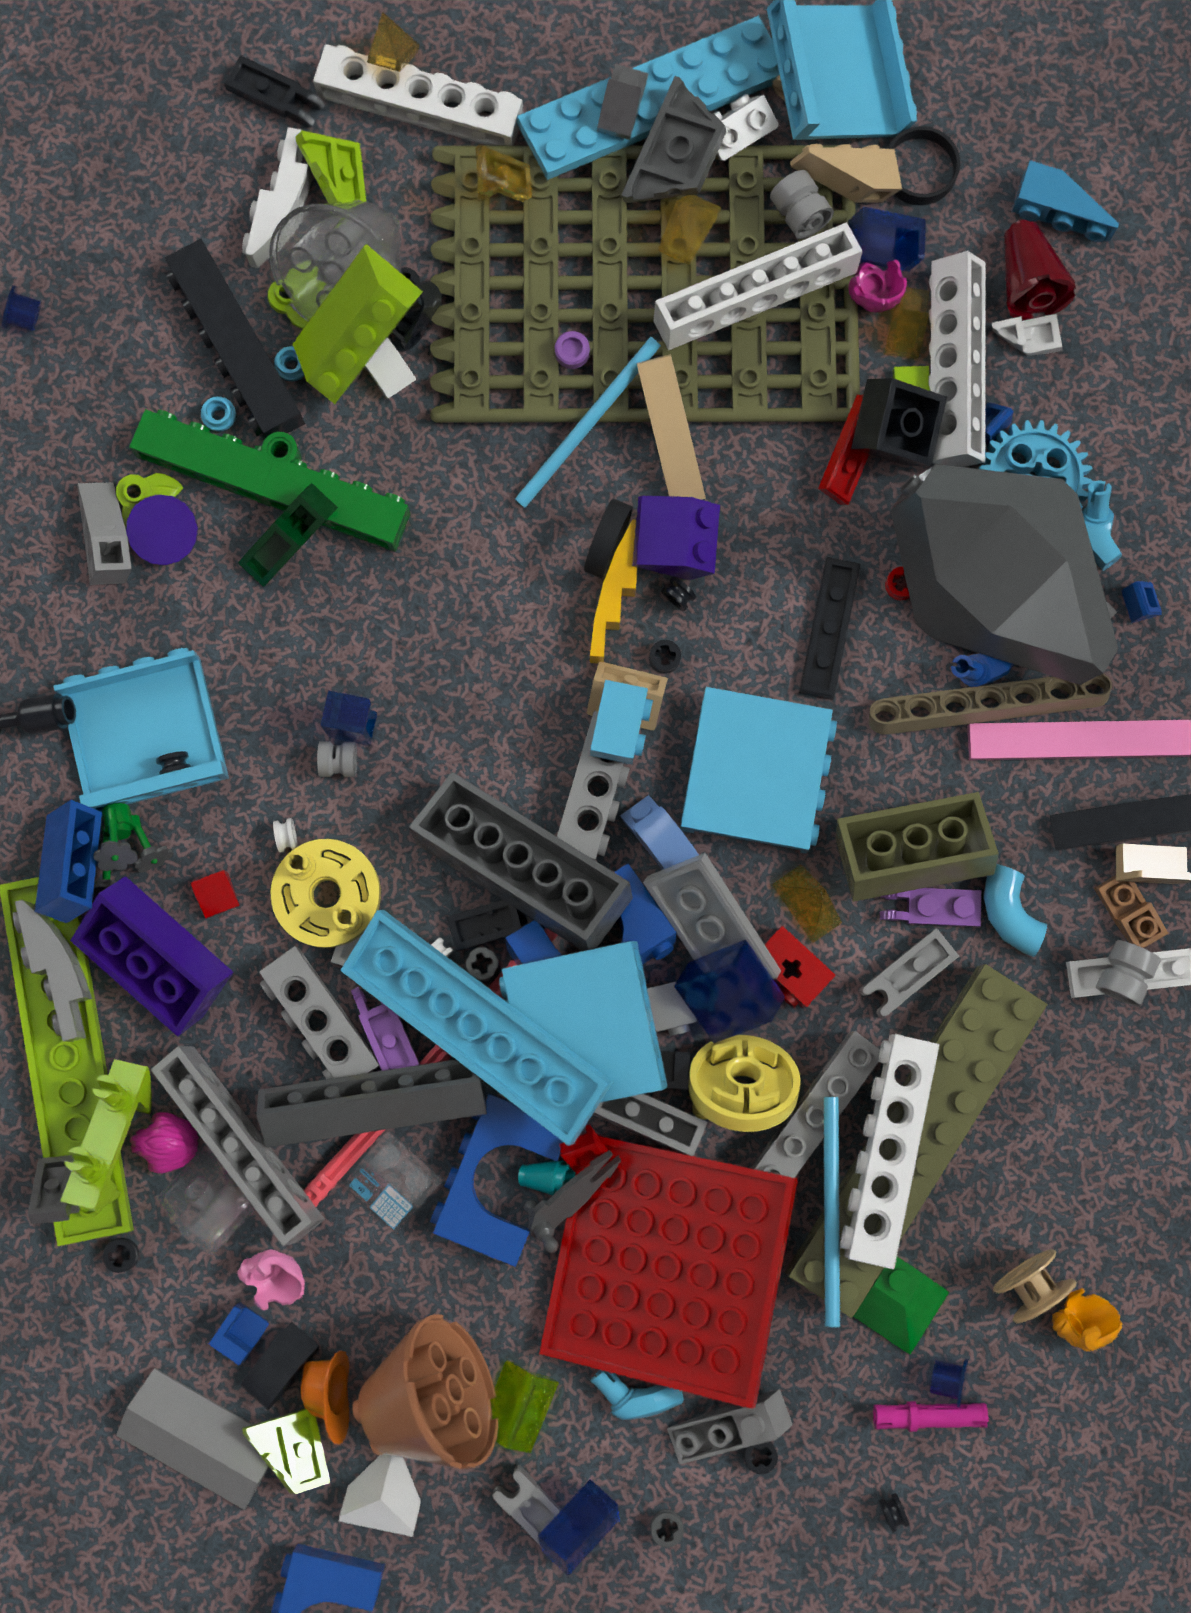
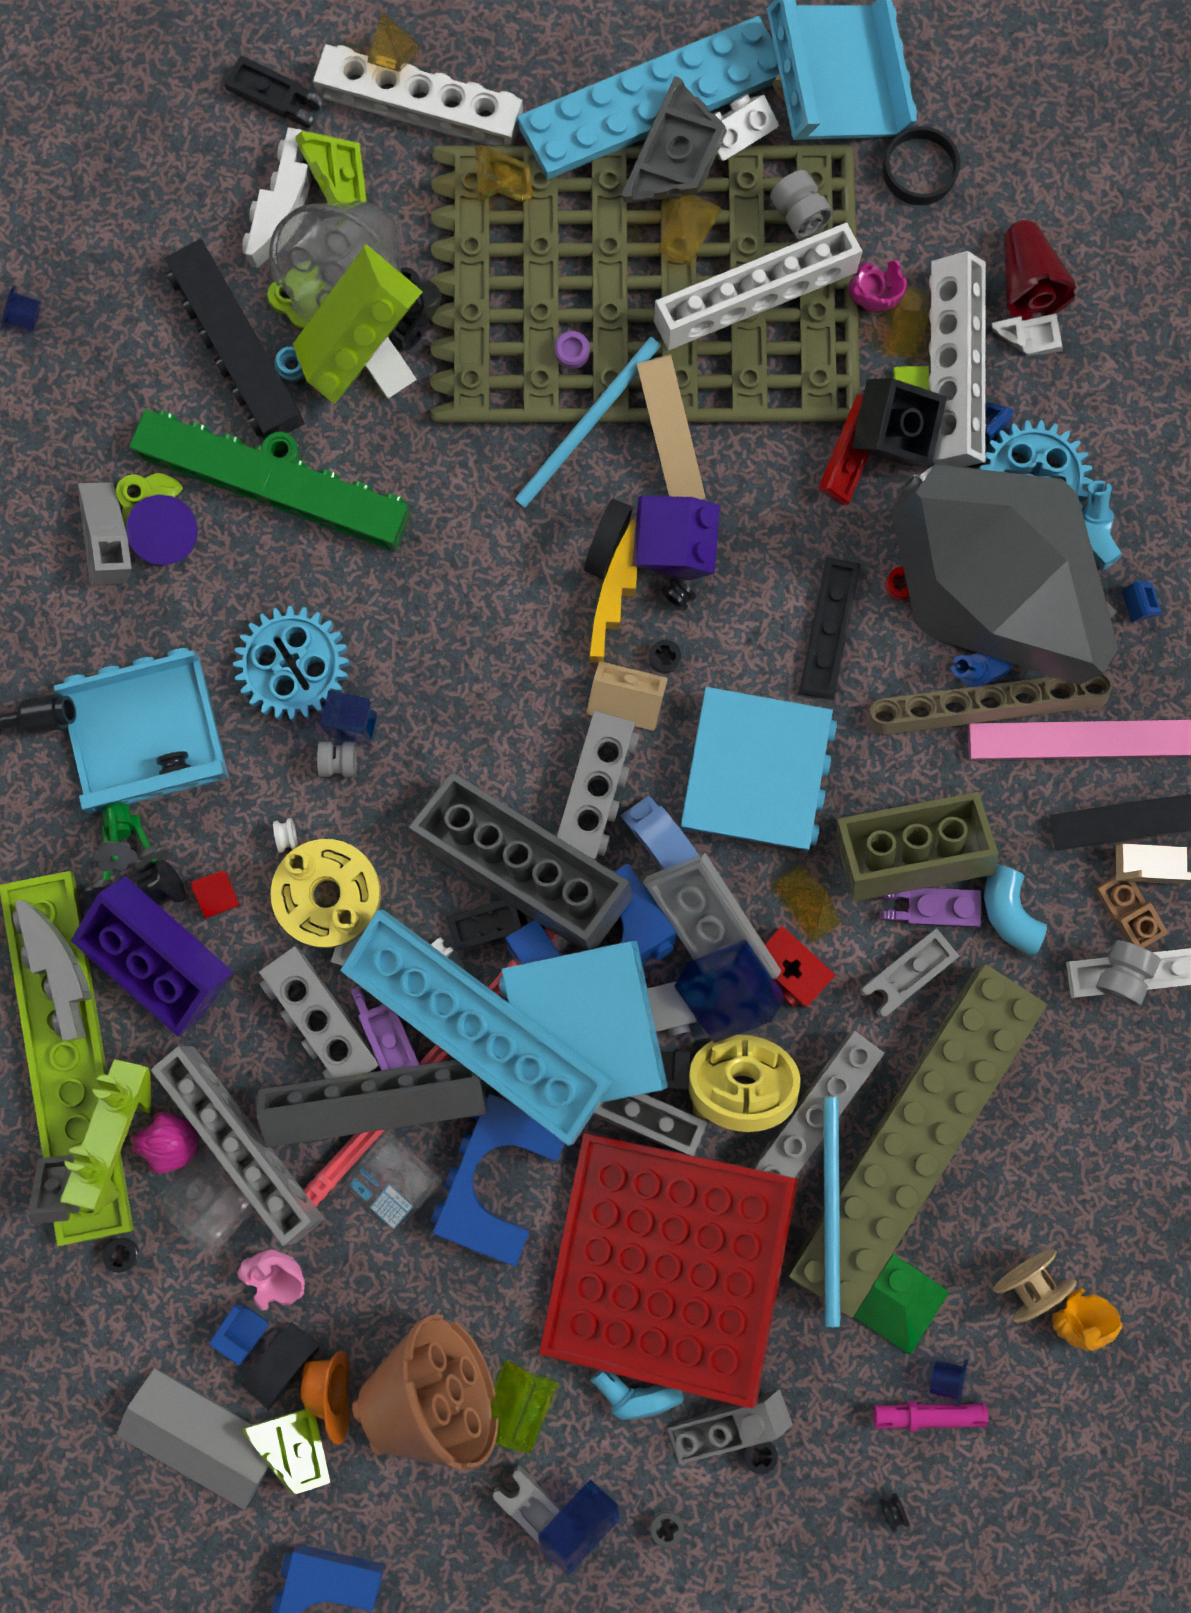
blue brick [35,800,102,923] -> none
medium azure plate [201,397,236,432] -> none
dark green slope [238,483,338,587] -> none
white slope [339,1454,421,1537] -> none
dark grey bush [466,947,500,982] -> none
teal cone [518,1160,575,1196] -> none
dark grey piece [524,1150,621,1253] -> none
red tile [560,1124,610,1174] -> none
medium azure brick [590,680,653,764] -> none
flat silver slope [597,64,649,140] -> none
tan slope [790,144,902,203] -> none
white brick [840,1034,939,1269] -> none
clear blue panel [848,206,926,271] -> none
dark azure slope [1011,160,1119,242] -> none
none -> black piece [137,860,186,906]
none -> medium azure gear [233,606,350,722]

